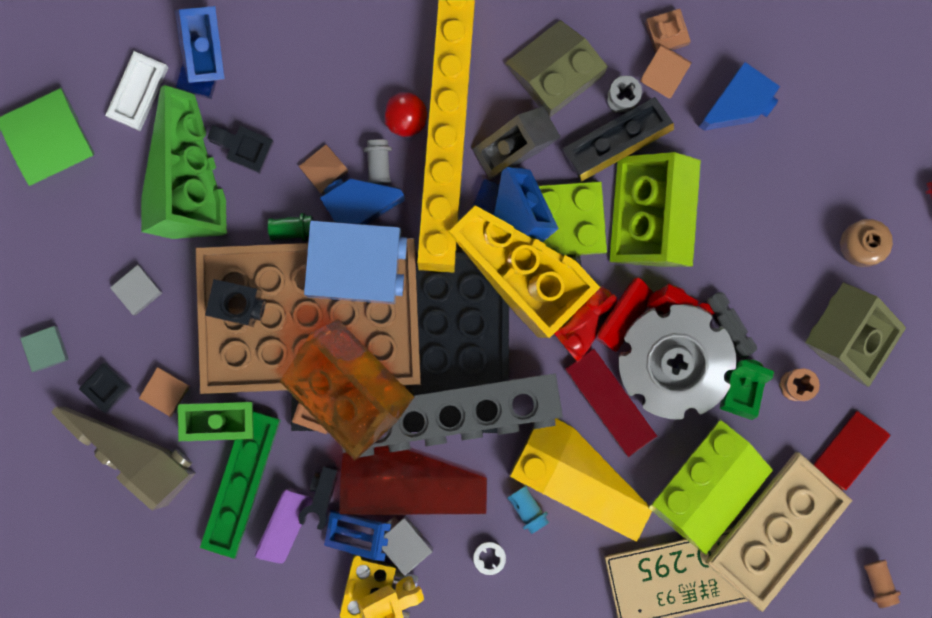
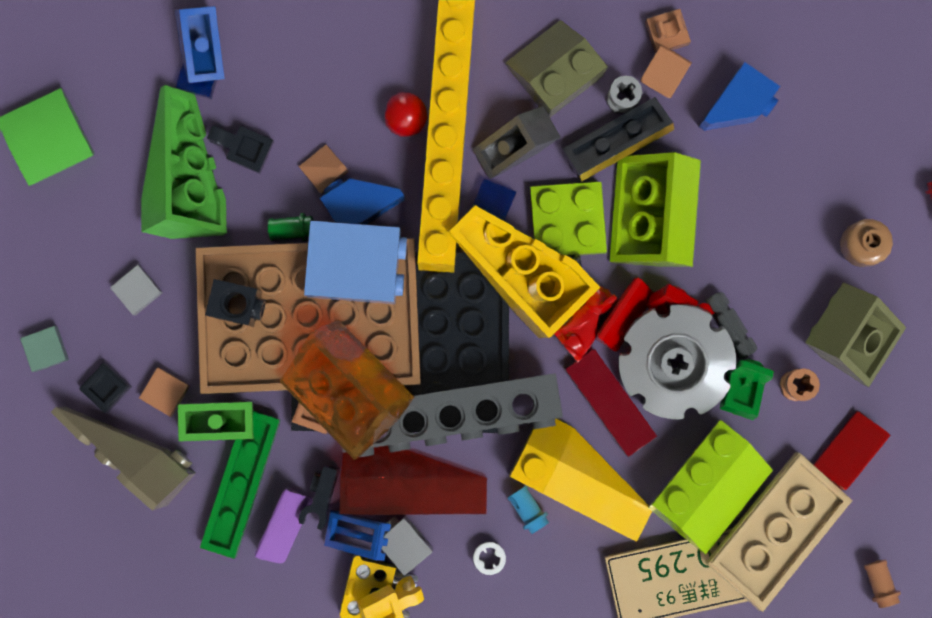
white tile [105,51,169,131] -> none
light grey pin [363,139,392,184] -> none
blue slope [494,167,559,242] -> none

